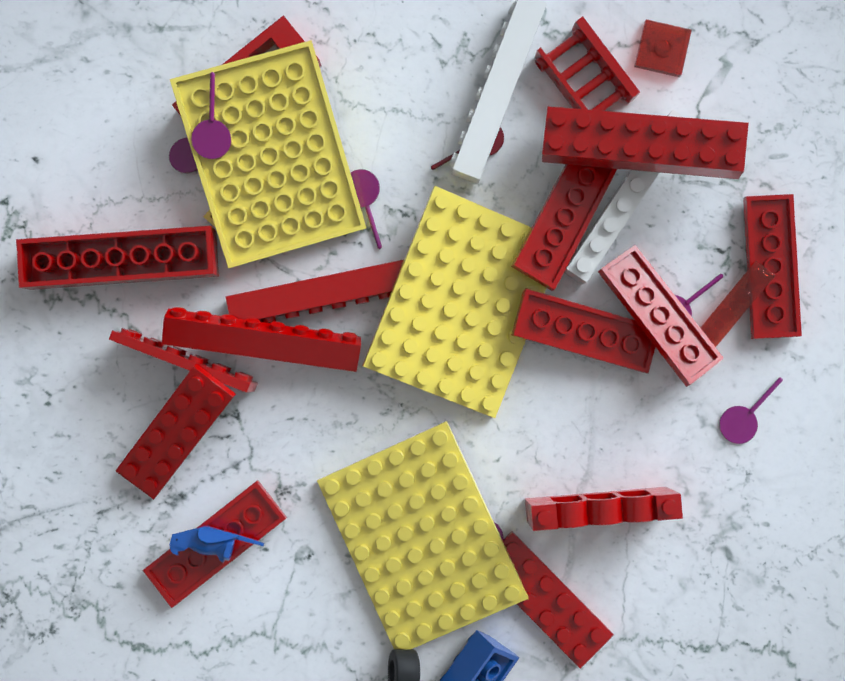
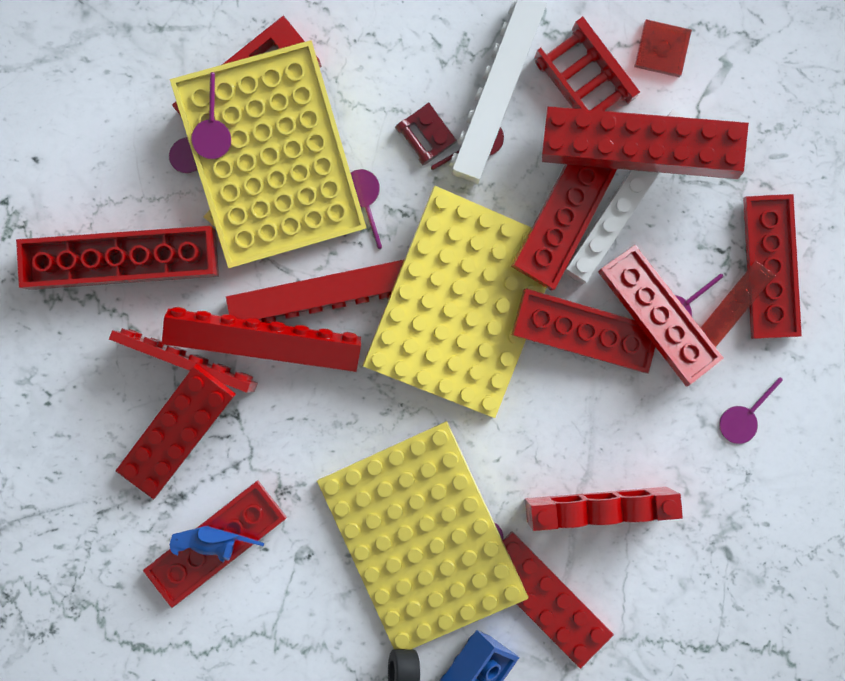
none -> dark red plate [395,102,457,166]

